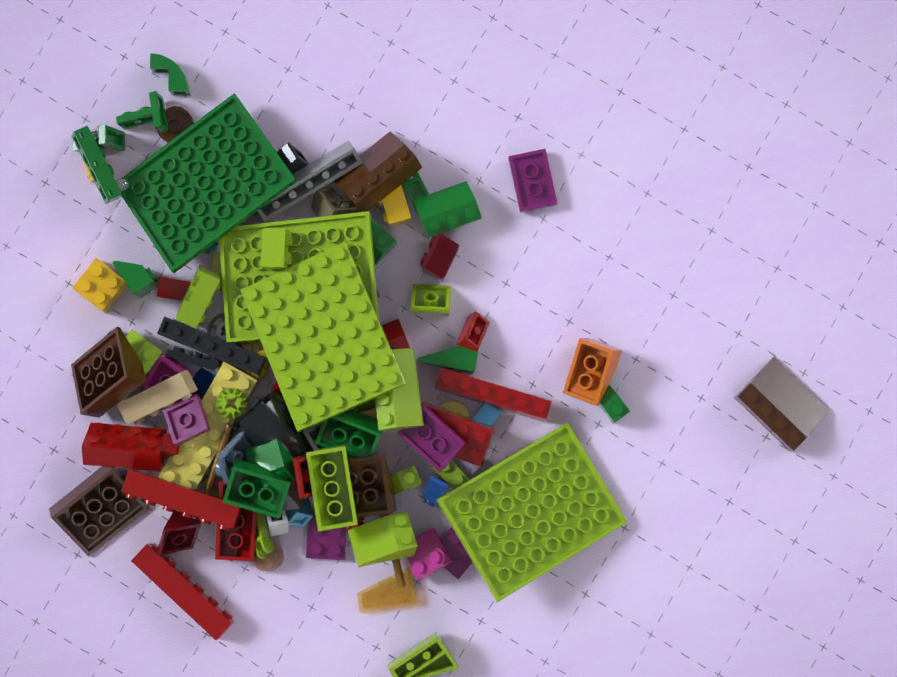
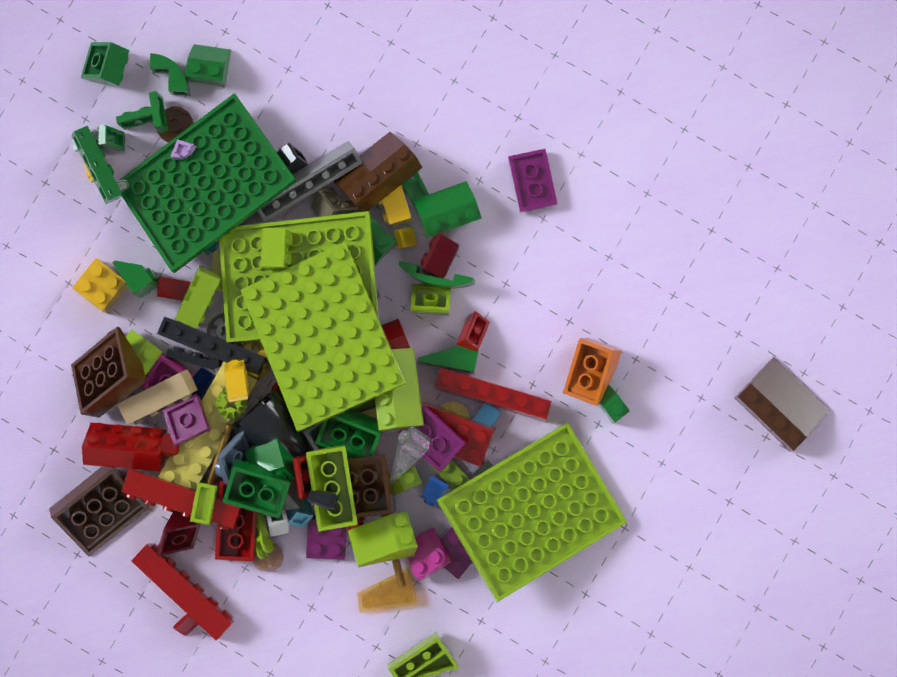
none -> green slope [81,42,130,86]
none -> lavender tile [170,139,196,160]
none -> red slope [173,614,198,636]
none -> green slope [185,44,231,87]
none -> lime tile [190,482,218,525]
none -> yellow slope [224,360,249,402]
none -> black cone [308,490,339,511]
none -> clear slope [389,426,430,484]
none -> yellow plate [394,227,417,249]
none -> green slope [398,261,475,289]

